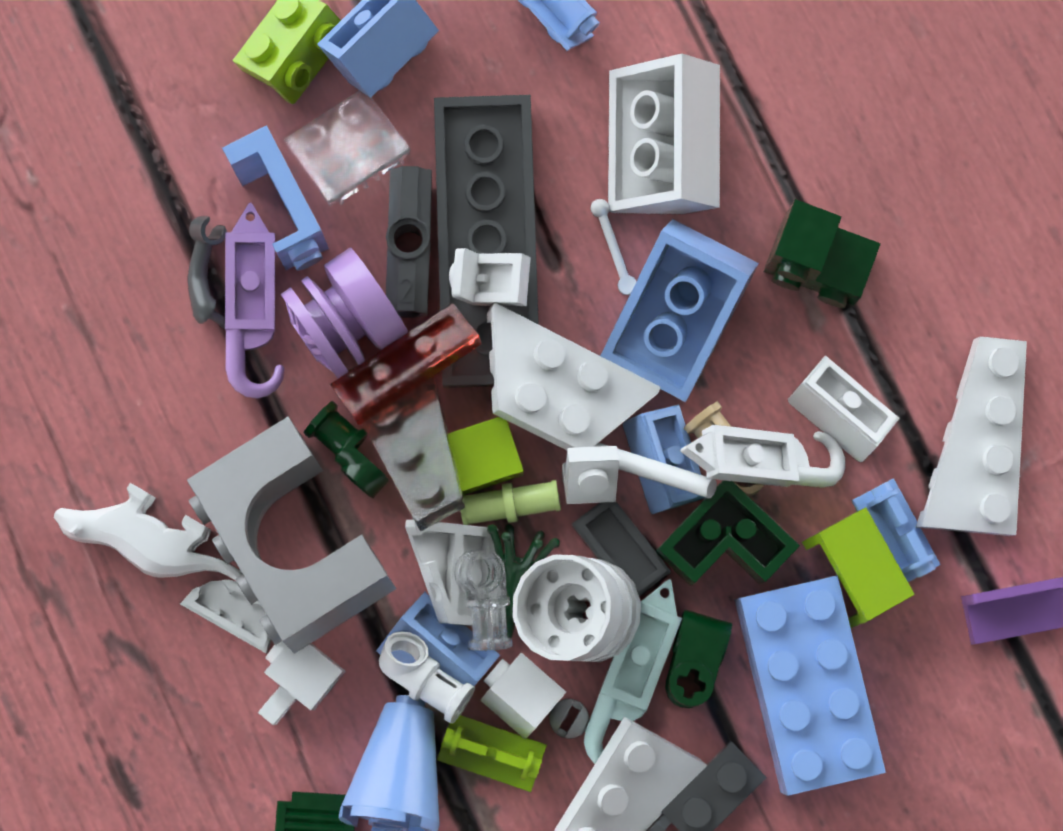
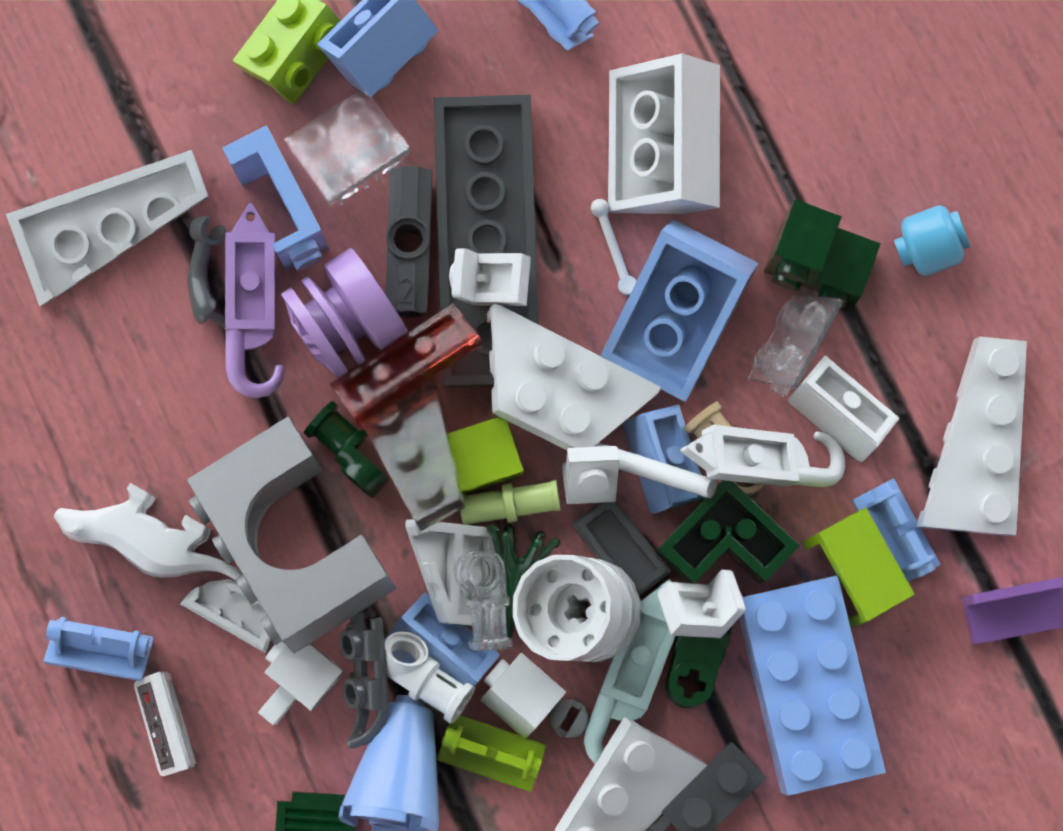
none -> white wing [6,150,209,307]
none -> light blue hinge [43,617,154,681]
none -> white slope [134,672,197,776]
none -> dark grey piece [339,612,389,748]
none -> white bracket [657,570,745,638]
none -> clear hinge [748,295,844,397]
none -> medium azure head [894,205,971,276]

